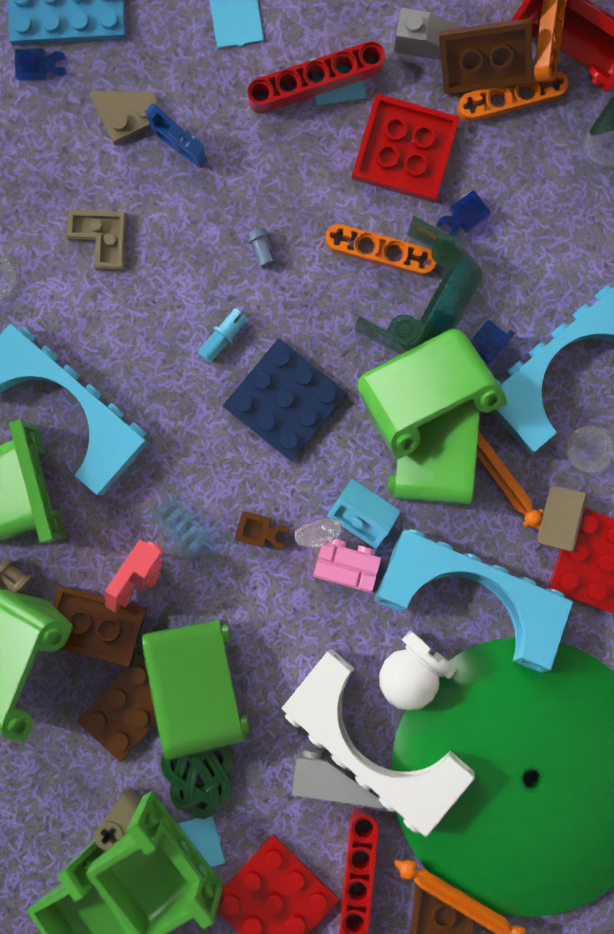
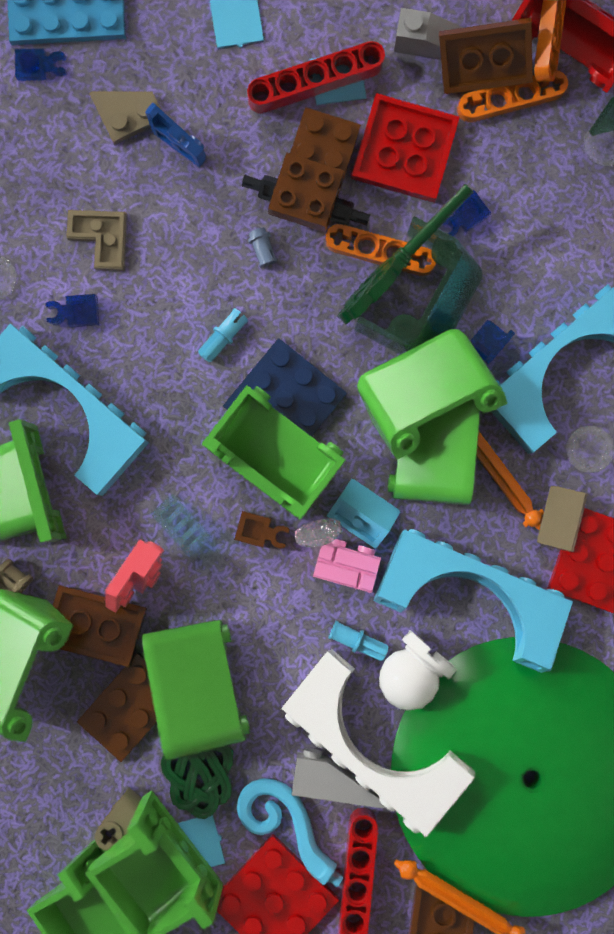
none -> clear blue plate [45,294,100,328]
none -> bright green windscreen [202,385,345,520]
none -> medium azure plant [237,778,344,887]
none -> reddish brown piece [242,107,371,232]
none -> medium azure axle [328,621,388,661]
none -> dark green piece [337,184,474,324]

